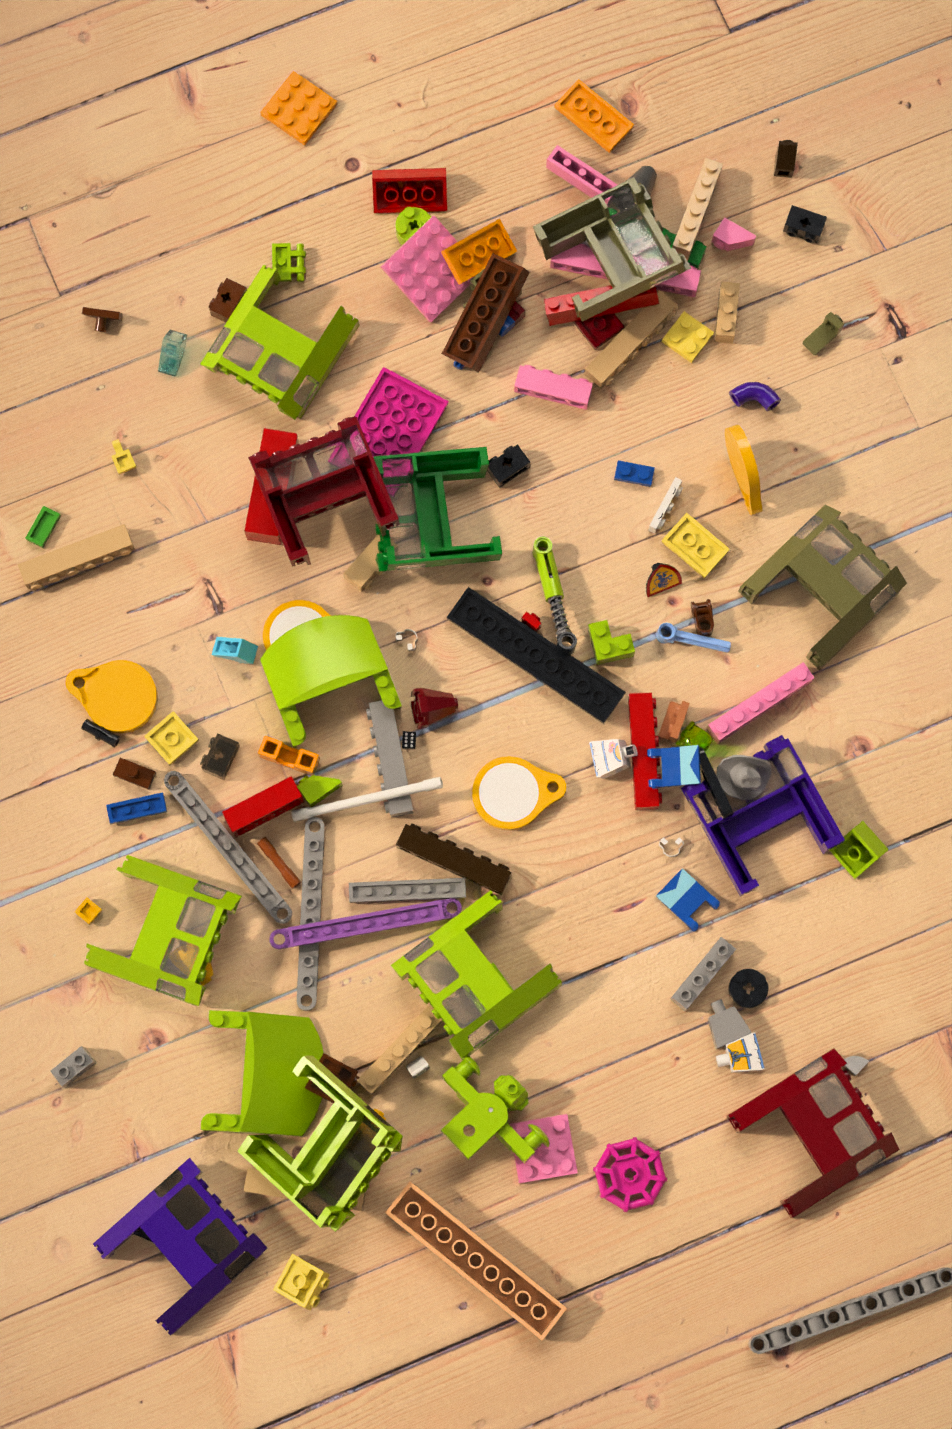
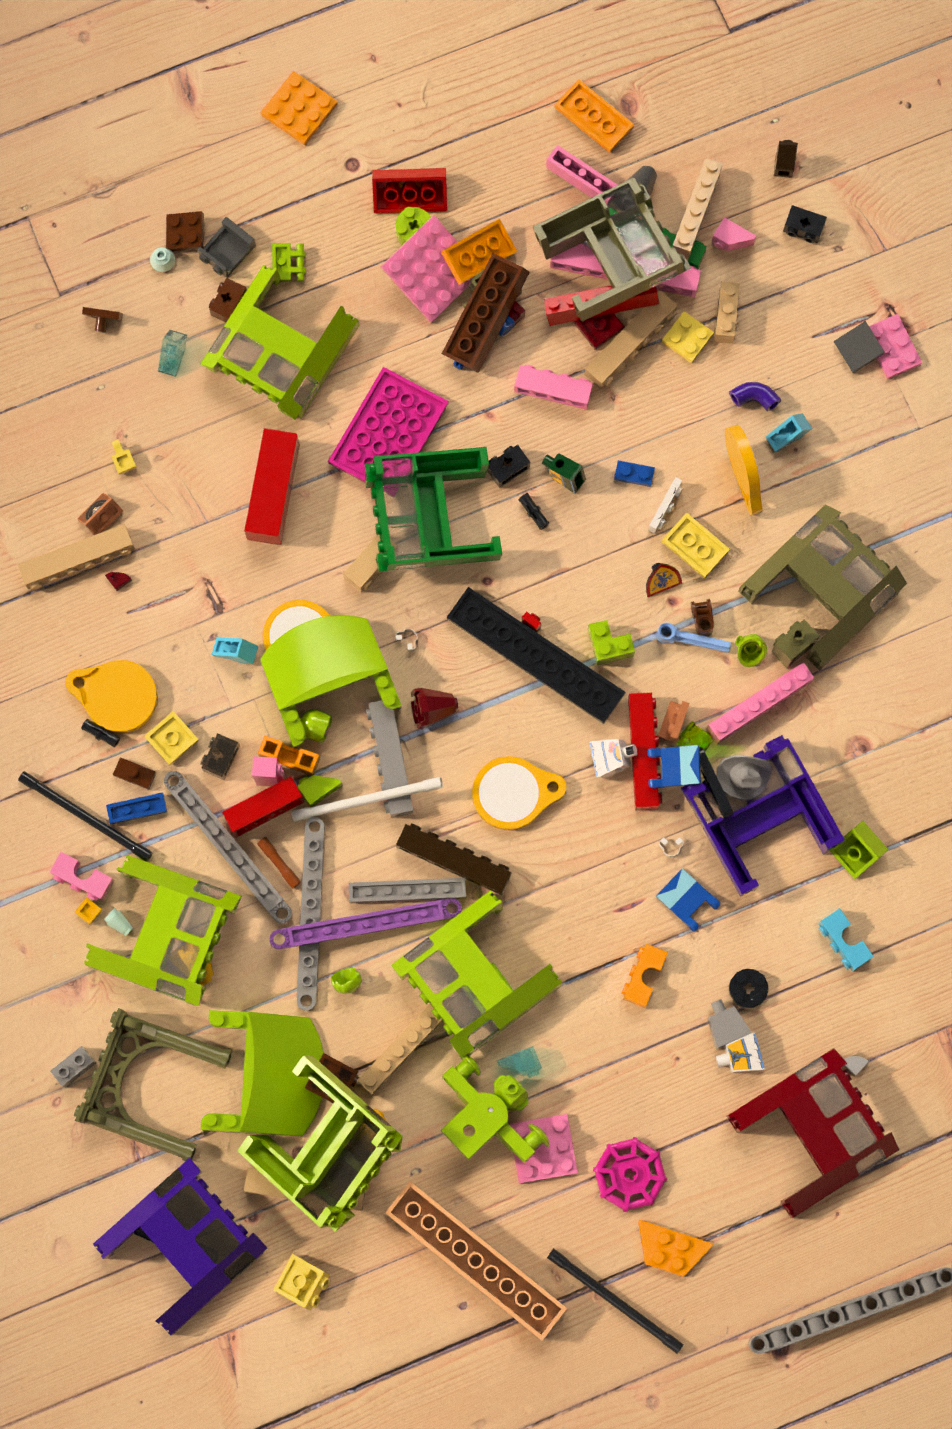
bright green tile [25,506,61,548] -> none
dark red piece [248,416,400,567] -> none
black sticker [402,731,416,749] -> none
white slope [406,1056,430,1079] -> none
piece [532,536,577,656] -> none
light grey brick [670,937,736,1011] -> none
olive bracket [802,312,844,355] -> none
none -> black piece [18,771,153,862]
none -> bright pink arch [50,852,114,902]
none -> olive arch [74,1008,232,1161]
none -> nougat panel [77,493,123,535]
none -> light aqua cone [104,908,133,936]
none -> dark red tile [105,572,132,591]
none -> light aqua cone [150,247,175,272]
none -> reddish brown plate [166,211,204,252]
none -> dark grey panel [197,217,256,278]
none -> bright pink brick [252,756,284,786]
none -> lime helmet [301,709,332,743]
none -> lime hair [330,968,362,994]
none -> clear light blue slope [497,1046,542,1078]
none -> black pin [518,493,550,530]
none -> dark green torso [542,453,586,494]
none -> black piece [547,1248,684,1354]
none -> light orange arch [621,944,668,1008]
none -> light orange wing [638,1220,713,1277]
none -> lime helmet [735,634,767,668]
none -> medium azure arch [766,413,813,452]
none -> olive brick [772,619,820,669]
none -> medium azure arch [818,908,874,971]
none -> dark grey tile [834,321,885,373]
none -> bright pink plate [869,314,922,379]

